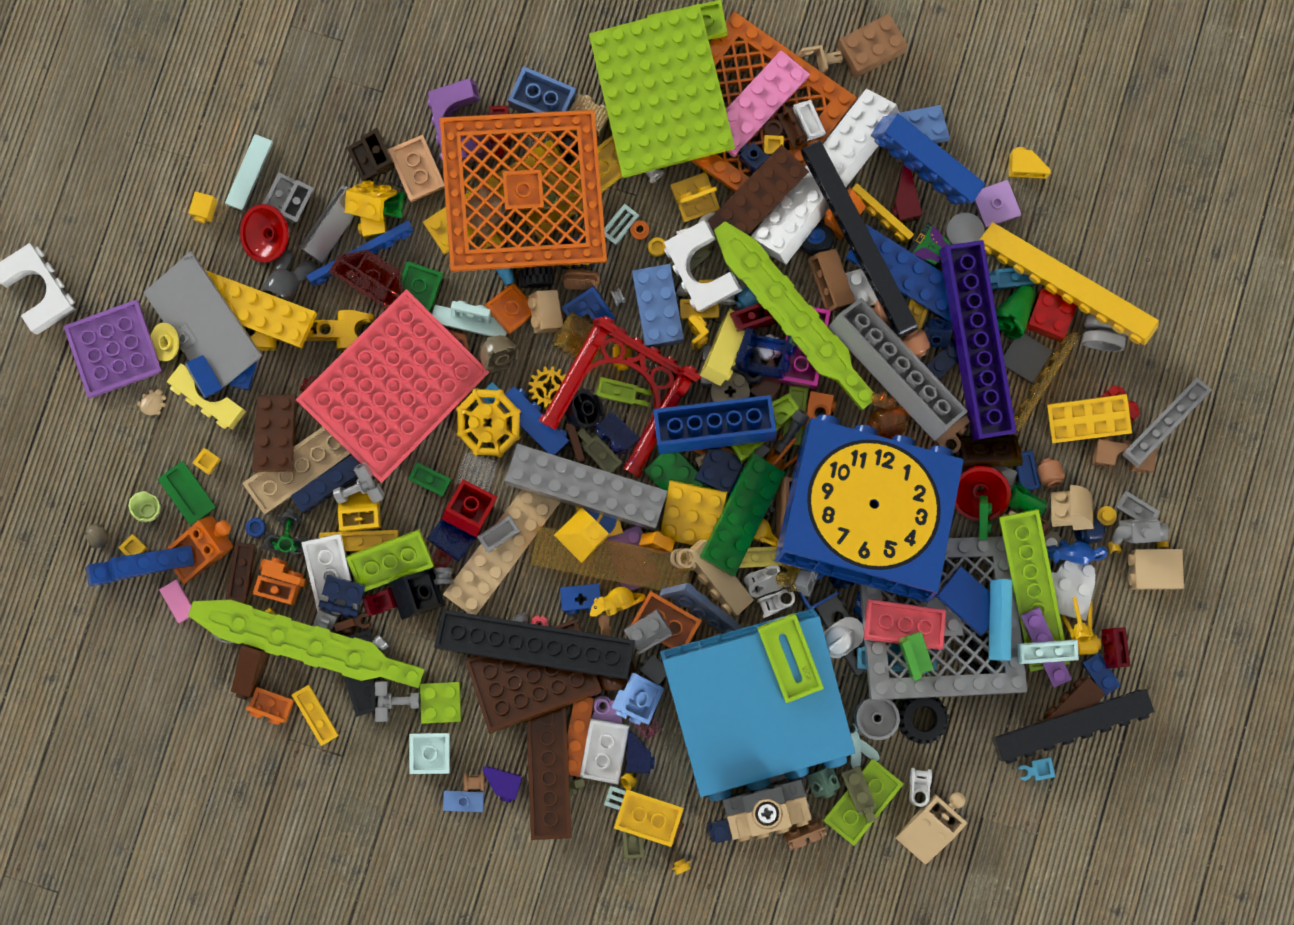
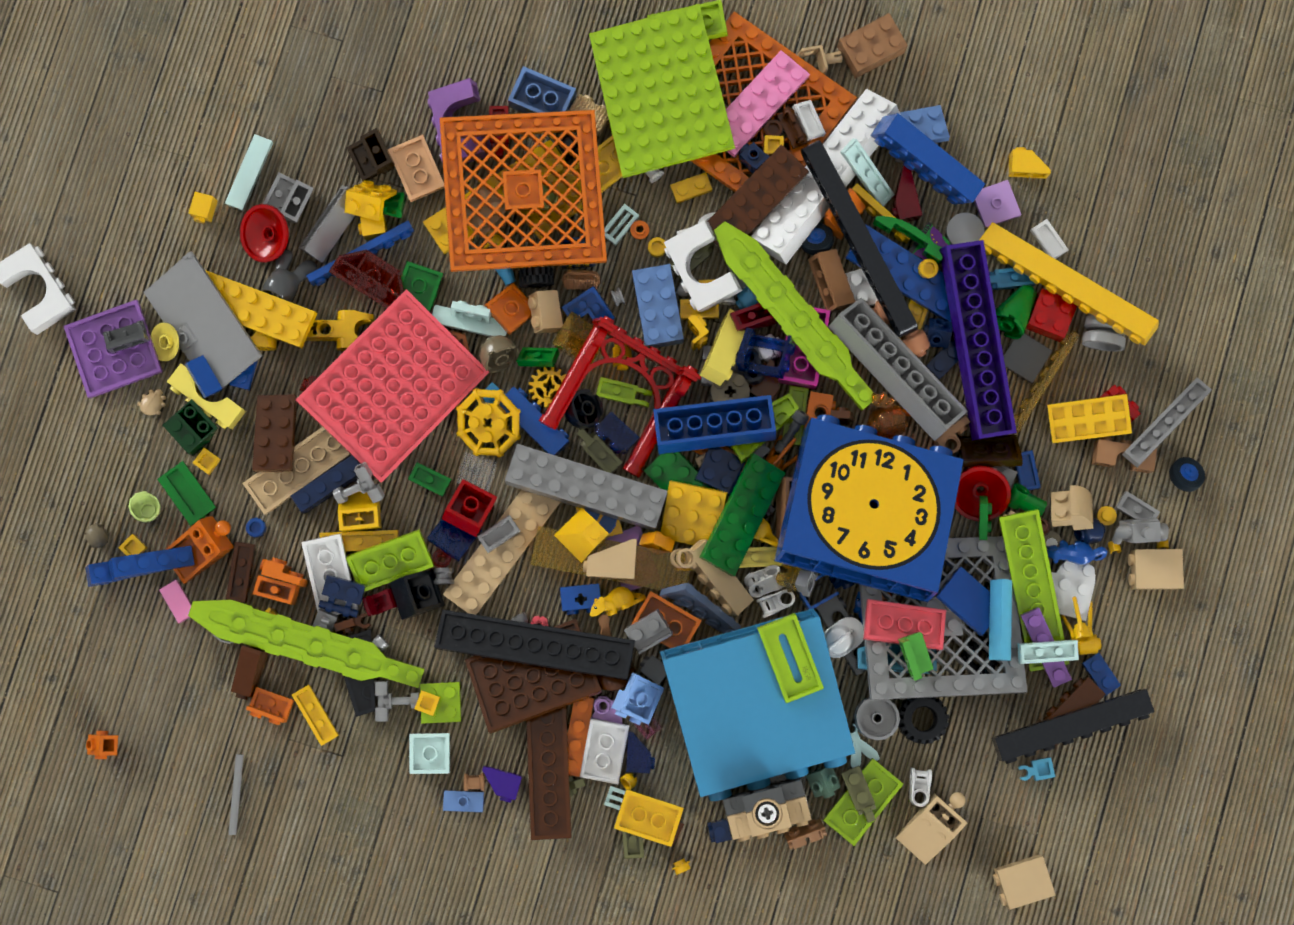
dark grey plant [262,508,308,556] -> none
reddish brown tile [566,424,585,463] -> none
yellow bracket [676,184,720,222] -> none
nougat head [1036,458,1065,488] -> none
dark red bracket [1101,627,1130,669] -> none
none -> orange brick [86,731,118,759]
none -> dark grey hinge [103,320,150,353]
none -> dark green slope [162,399,218,456]
none -> light grey bar [228,754,244,835]
none -> yellow plate [414,690,440,716]
none -> green plate [516,347,560,367]
none -> tan slope [583,539,637,580]
none -> reddish brown plate [831,407,854,425]
none -> light aqua tile [840,138,895,207]
none -> green slope [873,216,943,264]
none -> yellow tile [918,259,939,279]
none -> tan brick [993,855,1056,910]
none -> white tile [1030,219,1069,259]
none -> black wheel [1169,457,1205,492]

